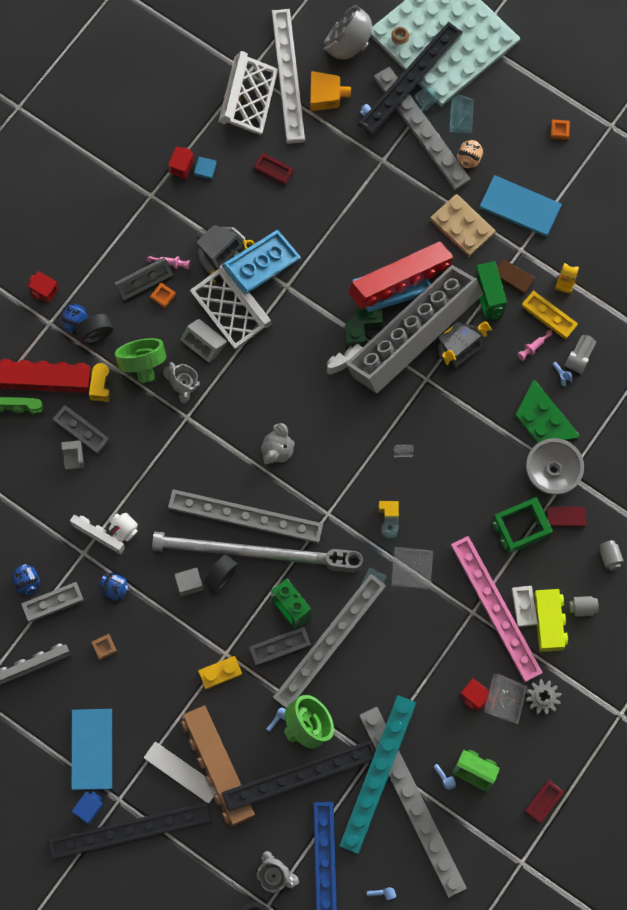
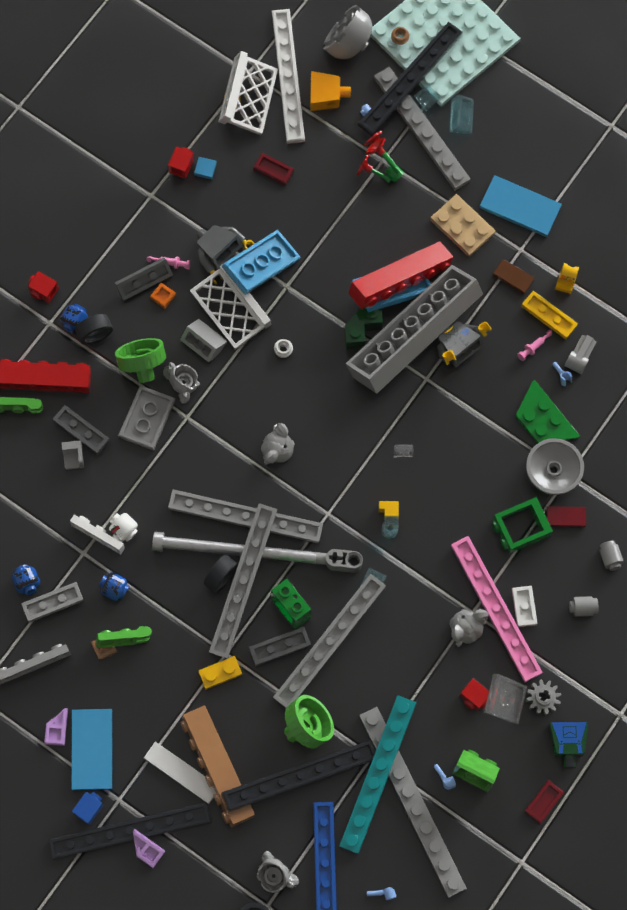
yellow leg [89,363,110,402] -> none
light grey panel [175,568,203,596] -> none
light blue hand [267,708,286,731] -> none
white slope [327,343,363,374] -> none
clear tile [391,547,433,590] -> none
light nougat head [457,140,483,168] -> none
green window [474,261,507,320] -> none
neon yellow brick [534,589,568,652] -> none
orange tile [550,120,570,140] -> none
none -> lavender tile [44,708,68,746]
none -> bright green hinge [95,626,152,648]
none -> light grey tile [118,385,175,451]
none -> lavender tile [133,829,165,868]
none -> light grey plate [209,503,277,659]
none -> white plate [274,339,293,358]
none -> plant [356,131,404,183]
none -> light grey hair [449,609,489,647]
none -> torso [548,722,588,768]

